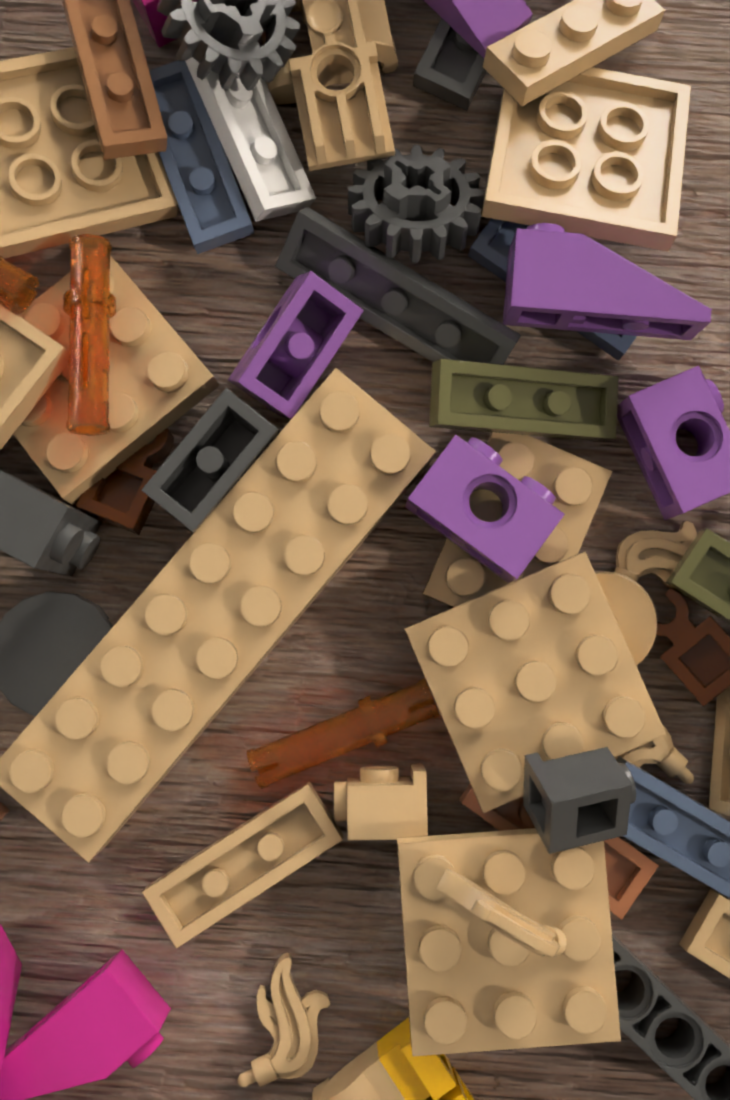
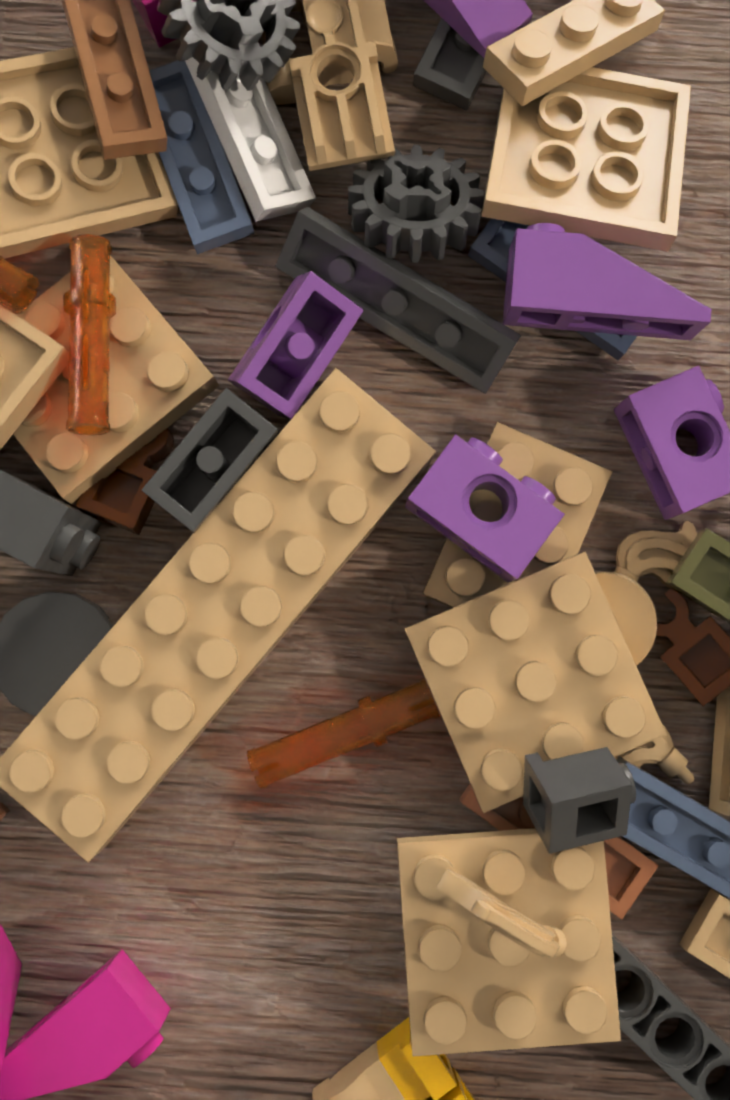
tan plate [142,781,343,949] -> none
tan piece [237,953,330,1087] -> none
tan brick [334,763,428,841] -> none
olive plate [429,359,619,441] -> none

